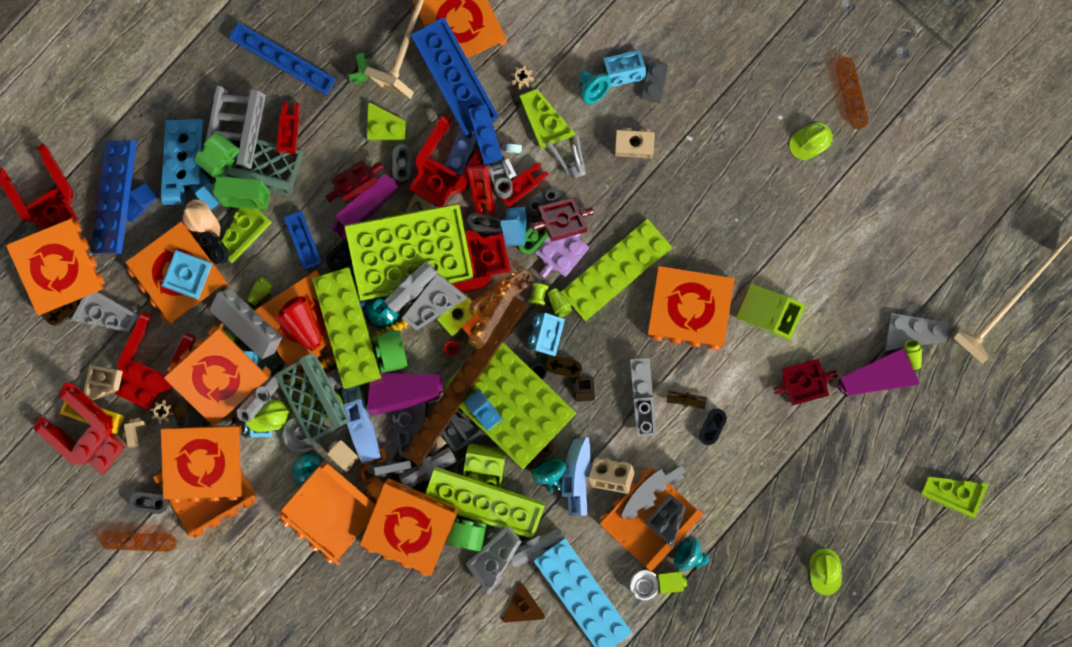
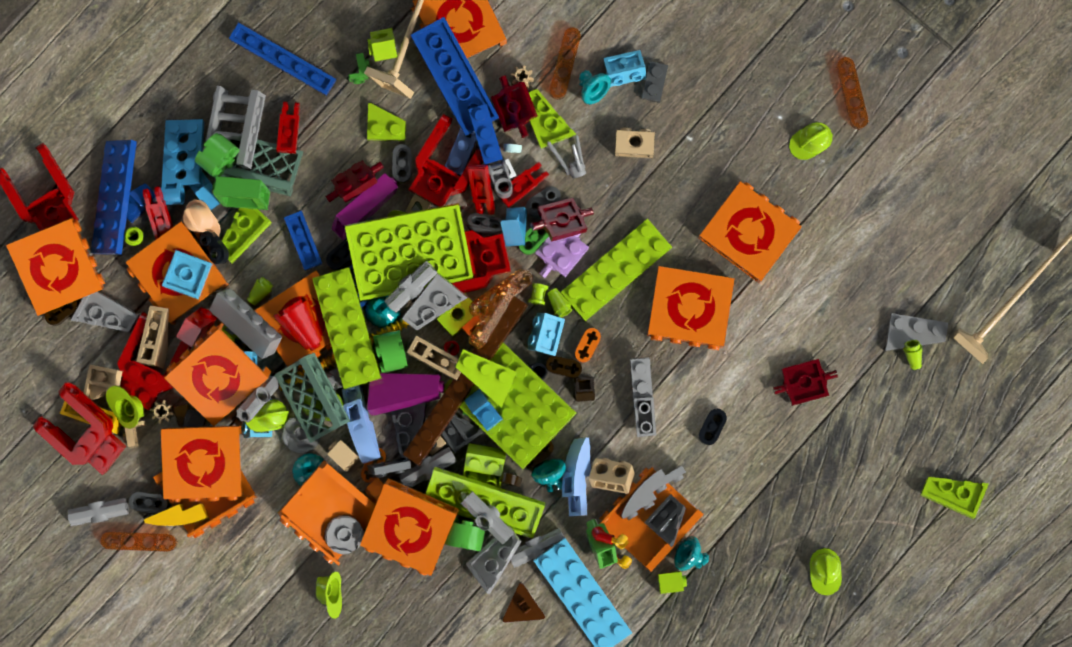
white hair [630,570,659,600] -> none
dark brown pin [666,391,707,409] -> none
lime slope [736,284,806,342] -> none
magenta slope [837,349,920,397] -> none
none -> light grey piece [67,498,129,526]
none -> lime piece [106,386,144,429]
none -> lime cone [124,227,144,246]
none -> tan slope [136,306,169,369]
none -> red hinge [143,186,173,240]
none -> yellow slope [144,504,209,526]
none -> red brick [176,307,217,347]
none -> lime piece [316,572,342,619]
none -> light grey tile [325,515,364,554]
none -> lime brick [367,28,397,62]
none -> tan slope [407,336,461,380]
none -> lime wing [455,349,517,408]
none -> light grey piece [461,491,514,545]
none -> dark red plate [491,75,538,138]
none -> dark brown beam [500,472,523,487]
none -> clear orange beam [550,27,581,100]
none -> orange beam [575,328,601,363]
none -> torso [586,519,632,569]
none -> orange panel [698,181,802,283]

